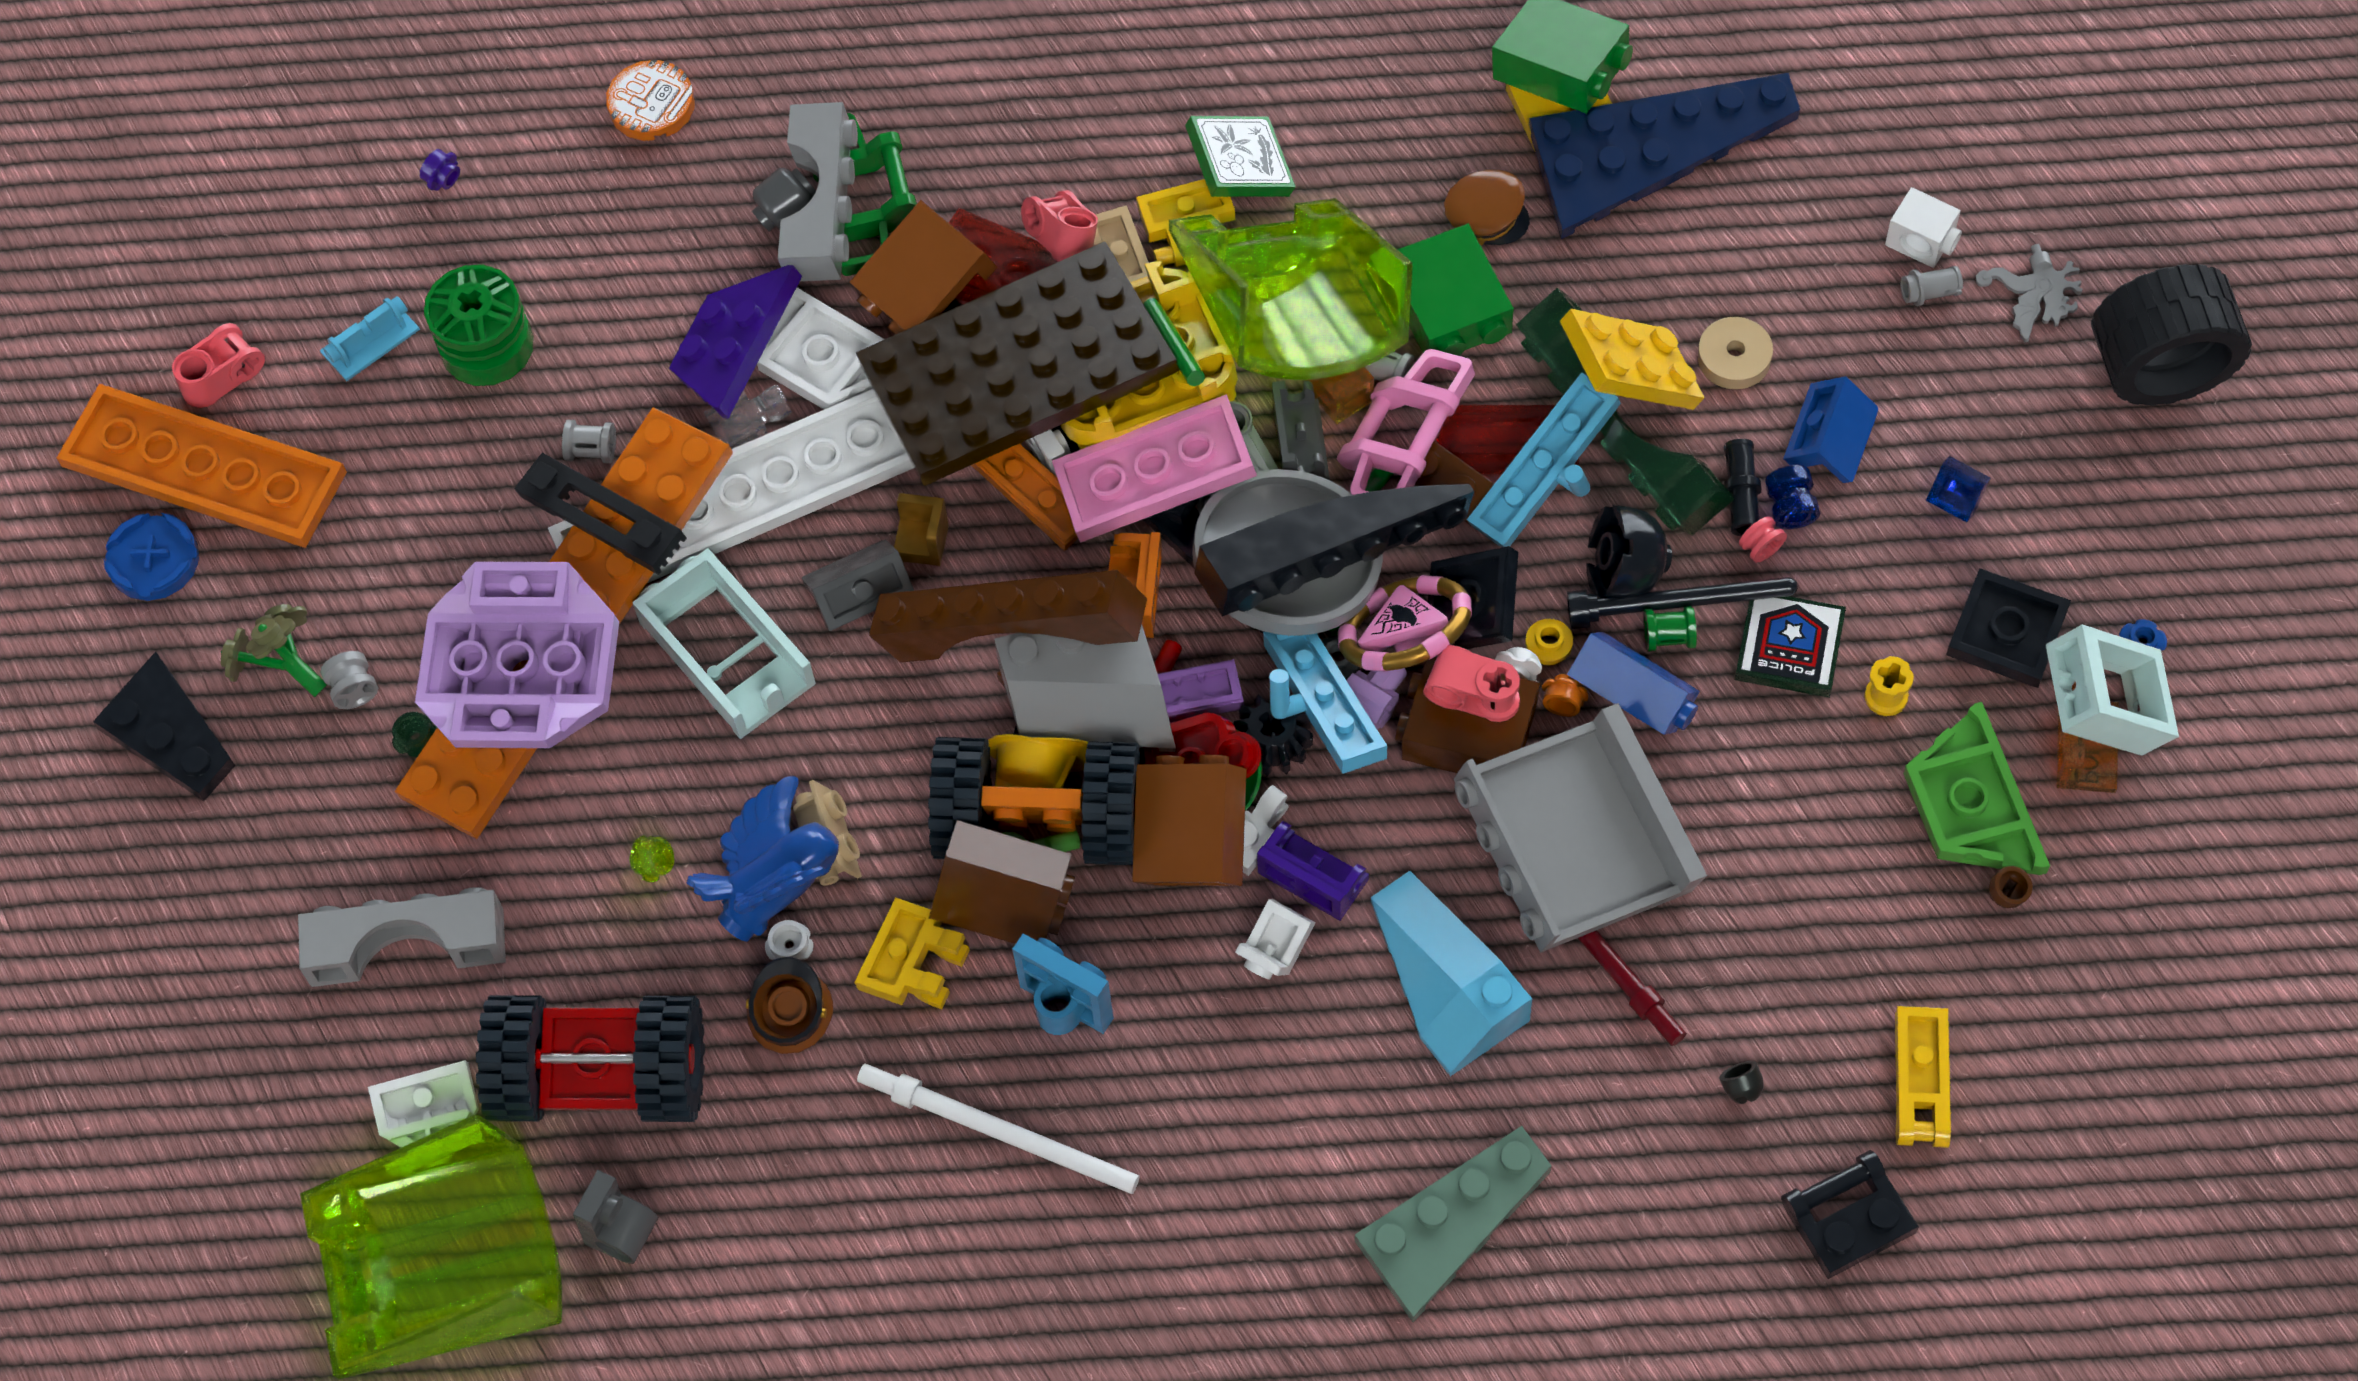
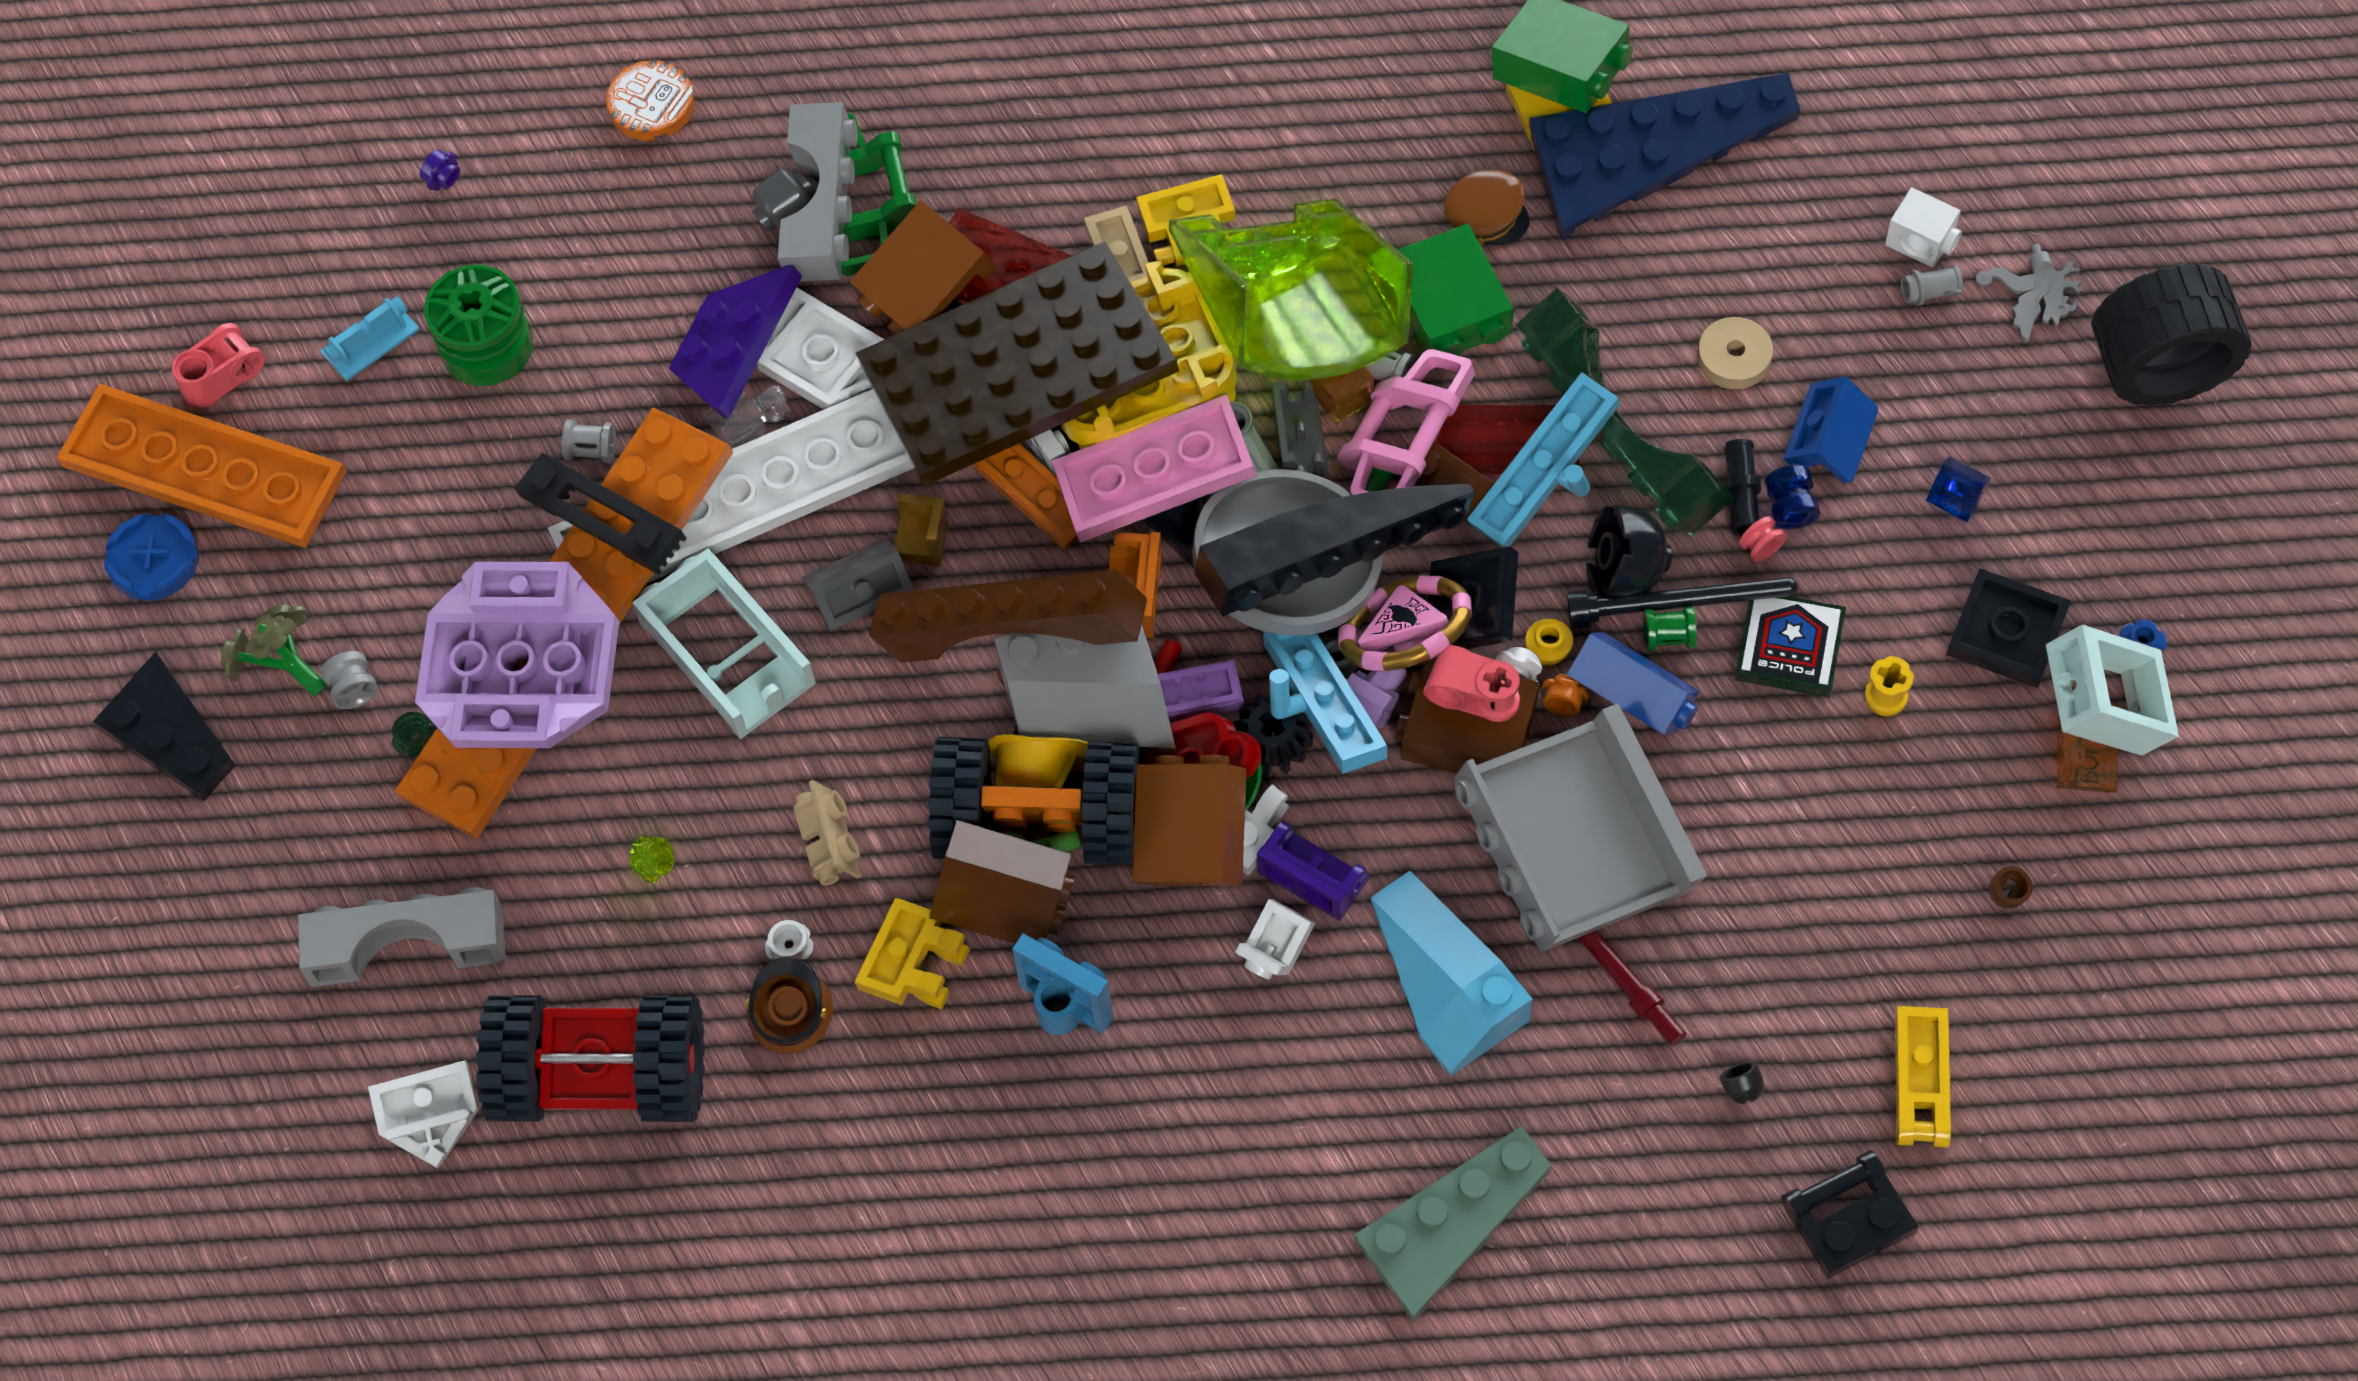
clear neon green windscreen [300,1115,562,1379] -> none
dark grey plate [573,1170,659,1264] -> none
blue animal [687,776,839,942] -> none
white bar [857,1063,1140,1194] -> none
coral piece [1021,190,1098,262] -> none
green bar [1143,298,1205,386] -> none
tile [1185,116,1296,197] -> none
yellow plate [1560,309,1705,410] -> none
bright green wing [1903,702,2050,875] -> none

